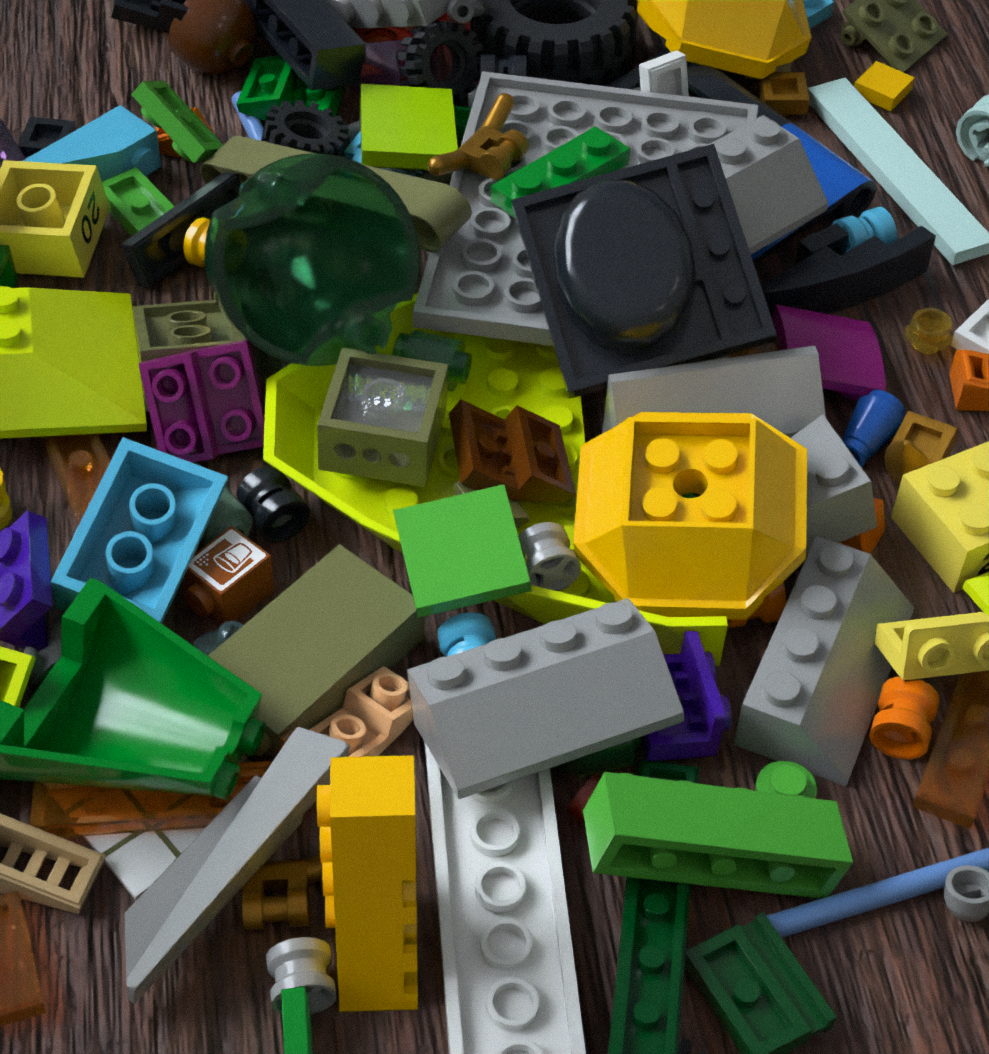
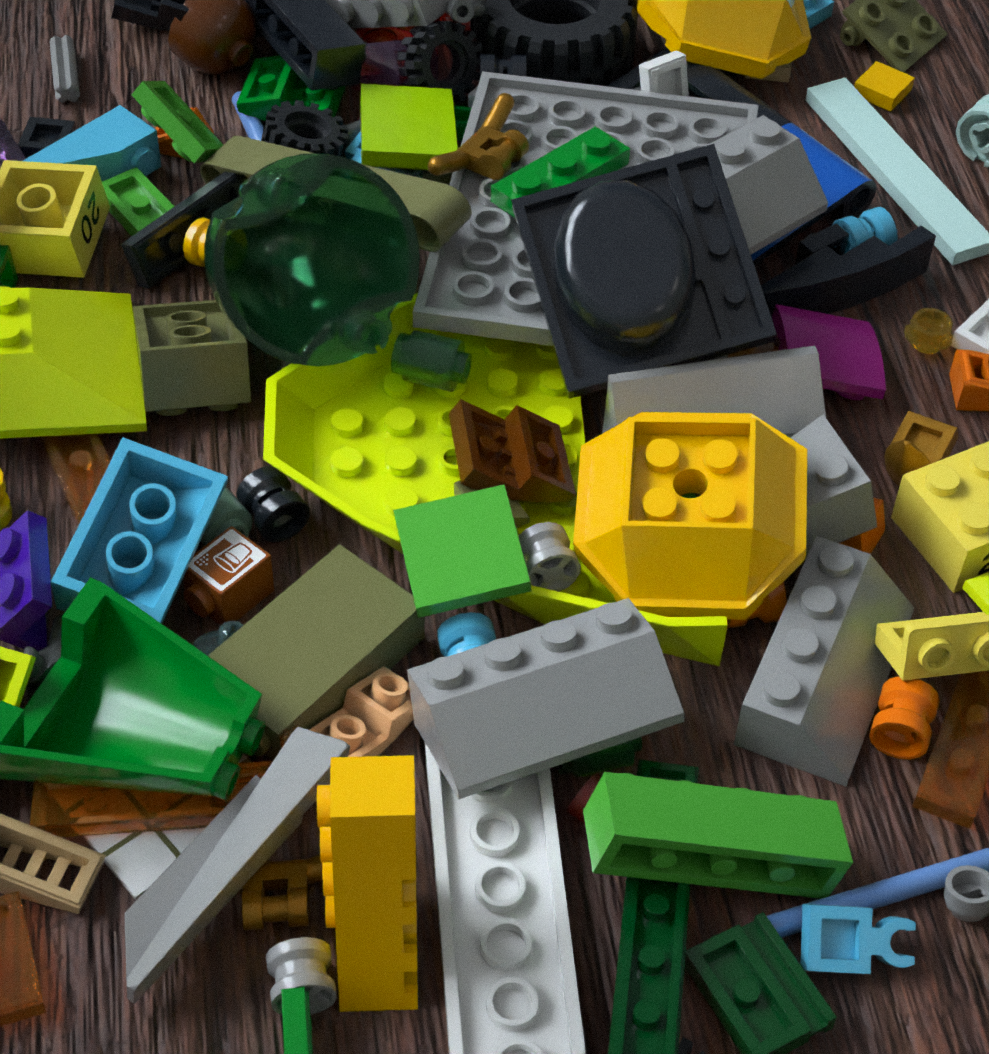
magenta slope [138,339,265,463] -> none
olive piece [317,348,448,487] -> none
dark purple bracket [640,631,731,761] -> none
bright green plate [755,761,817,798] -> none
pearl gold plate [758,72,810,116] -> none
blue cone [842,390,905,467] -> none
none -> light grey axle [50,35,80,103]
none -> medium azure plate [800,904,916,974]

